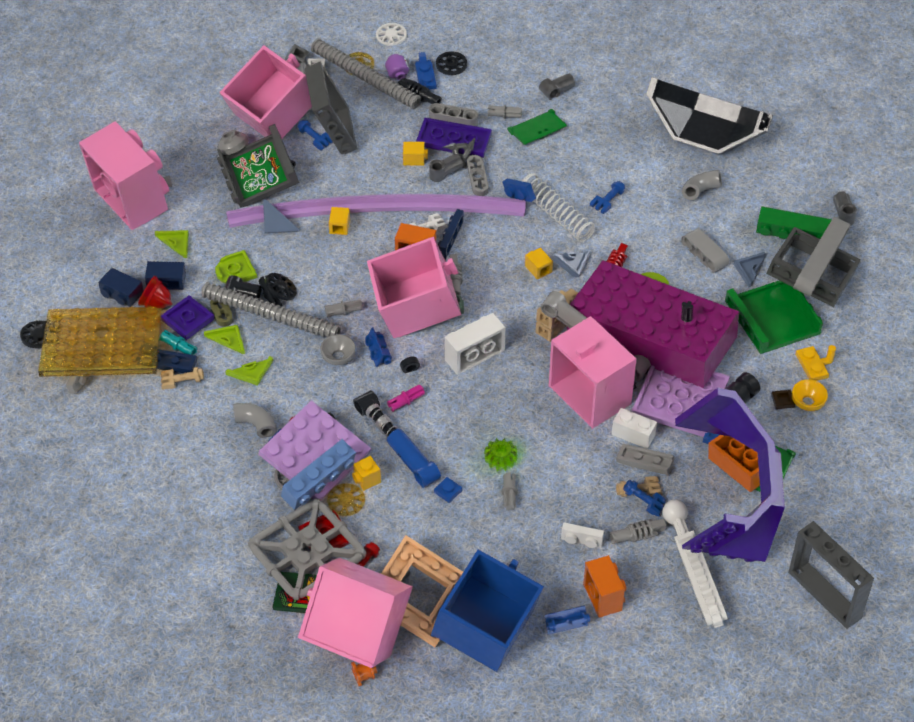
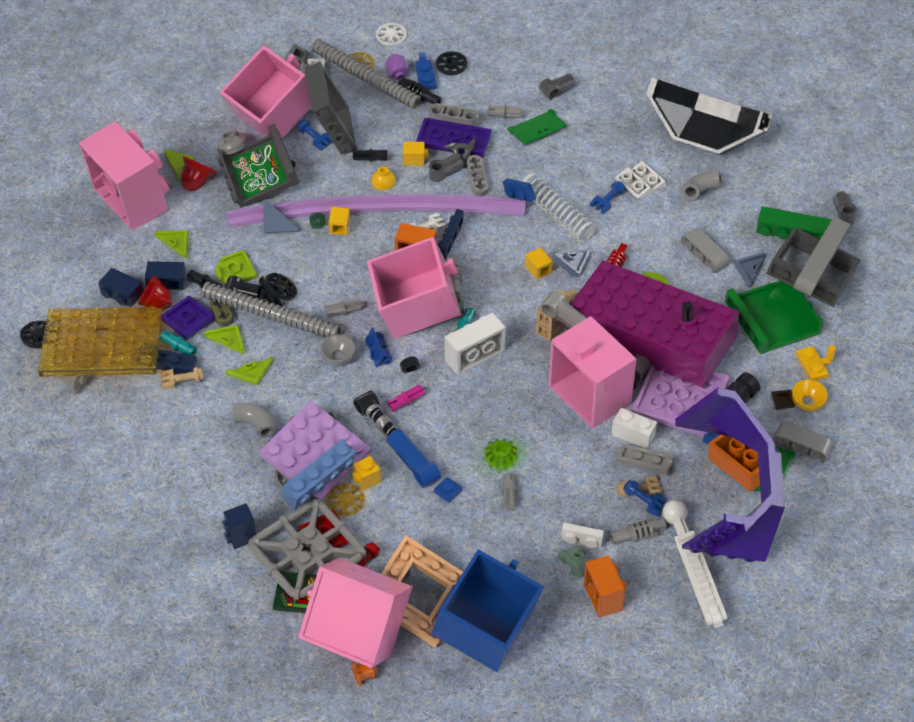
blue hinge [544,605,590,635] -> none
dark grey window [788,521,874,629] -> none
none -> lime tile [164,149,195,182]
none -> red piece [181,156,217,191]
none -> black axle [187,269,222,288]
none -> dark blue brick [222,503,256,549]
none -> clear green bush [309,212,326,229]
none -> black axle [353,148,387,162]
none -> yellow brick [371,167,396,190]
none -> teal pin [456,307,477,331]
none -> sand green plate [558,546,589,577]
none -> white slope [615,161,666,200]
none -> light grey beam [773,422,834,463]

